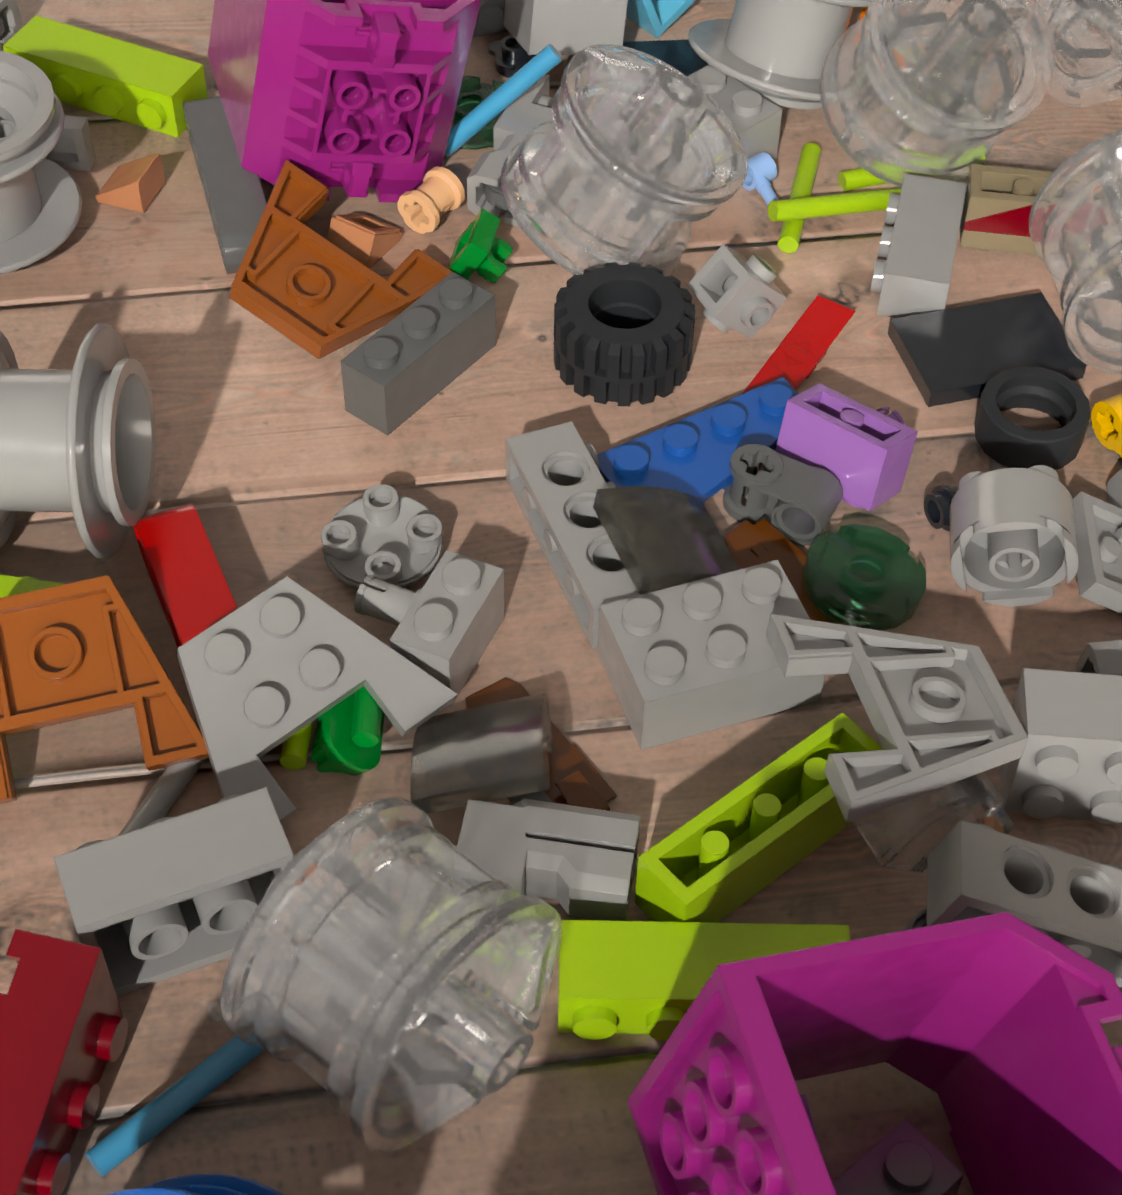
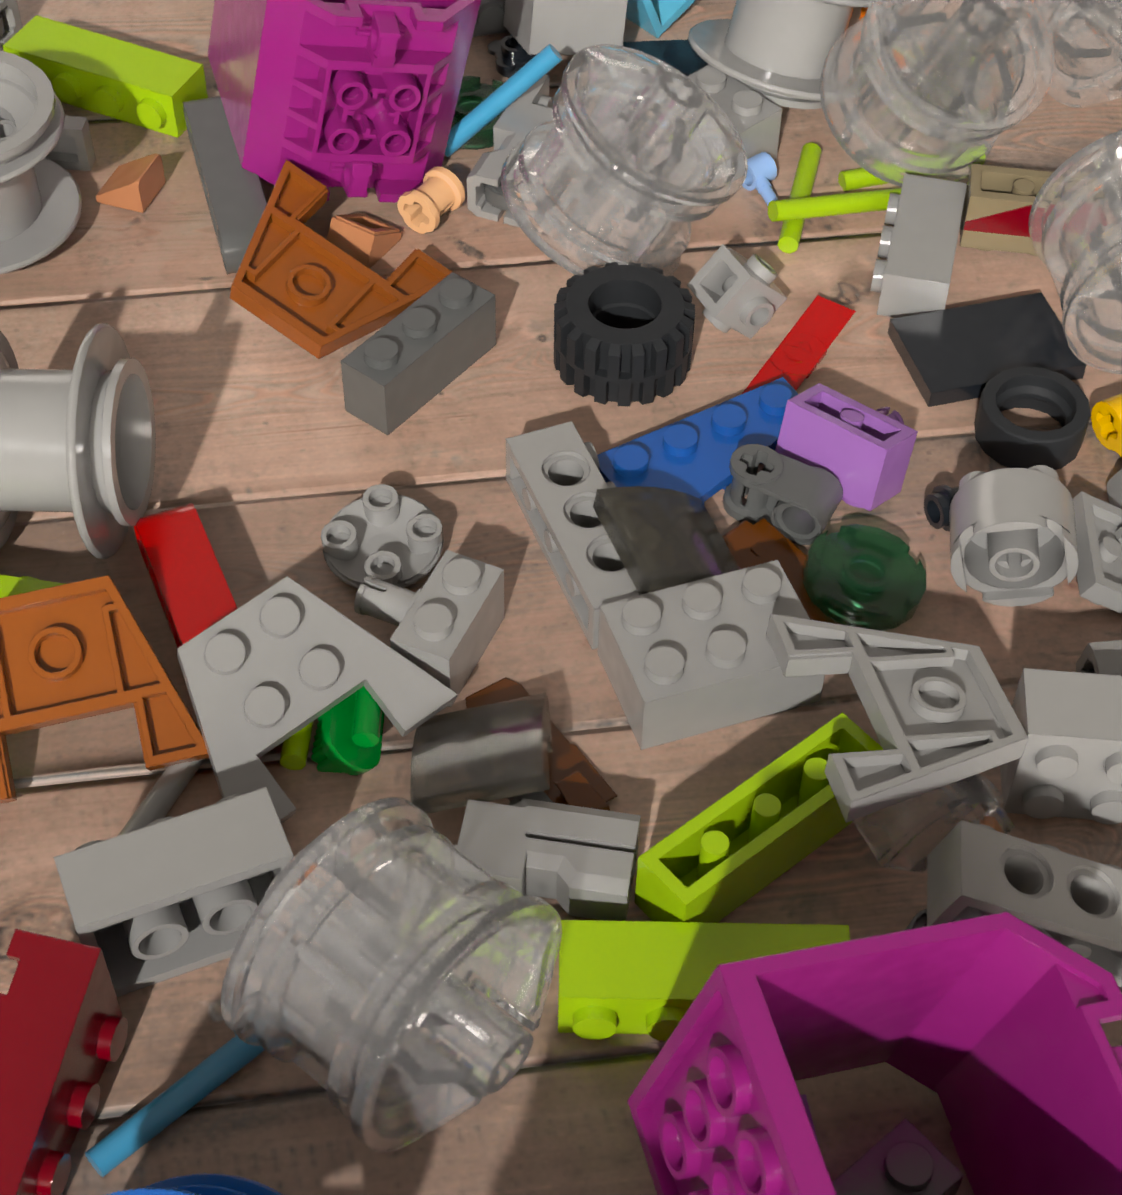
green tile [447,208,513,283] -> none

